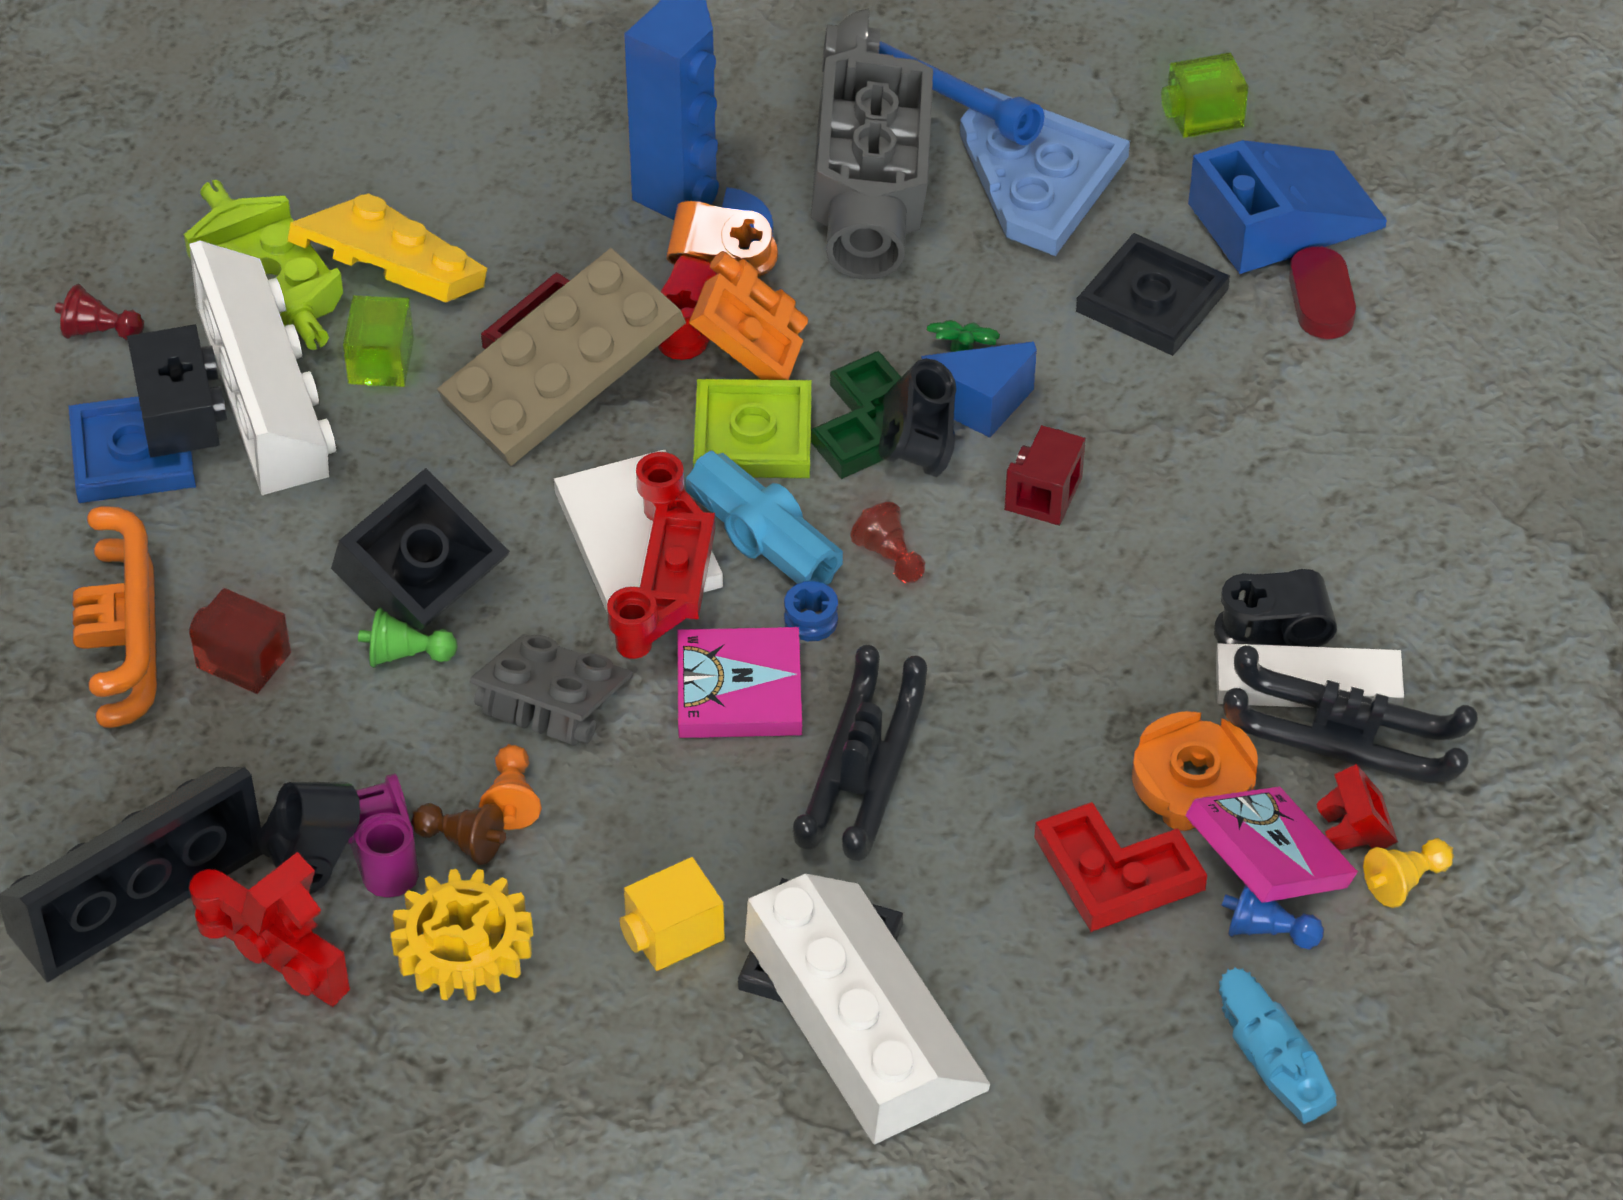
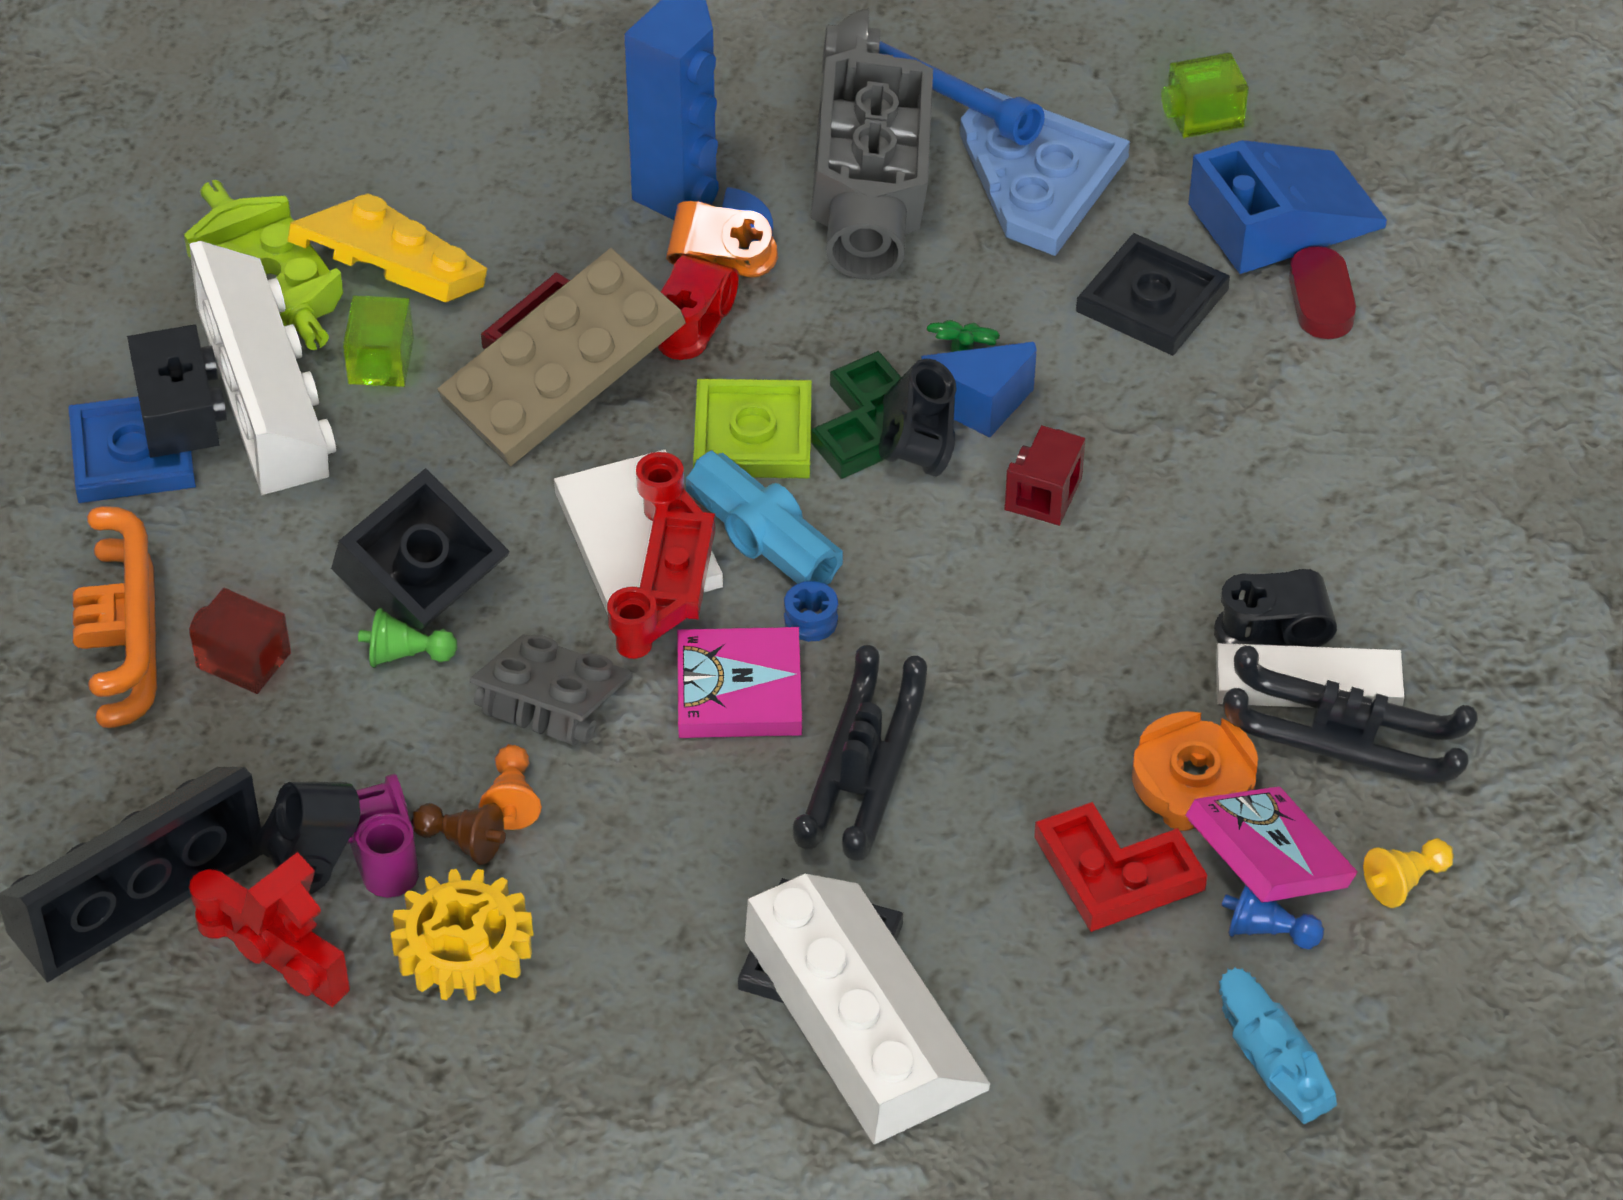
dark red piece [55,284,145,340] -> none
yellow brick [619,857,725,972] -> none
orange plate [689,250,809,380] -> none
clear red piece [850,502,926,584] -> none
red tile [1317,764,1398,850] -> none

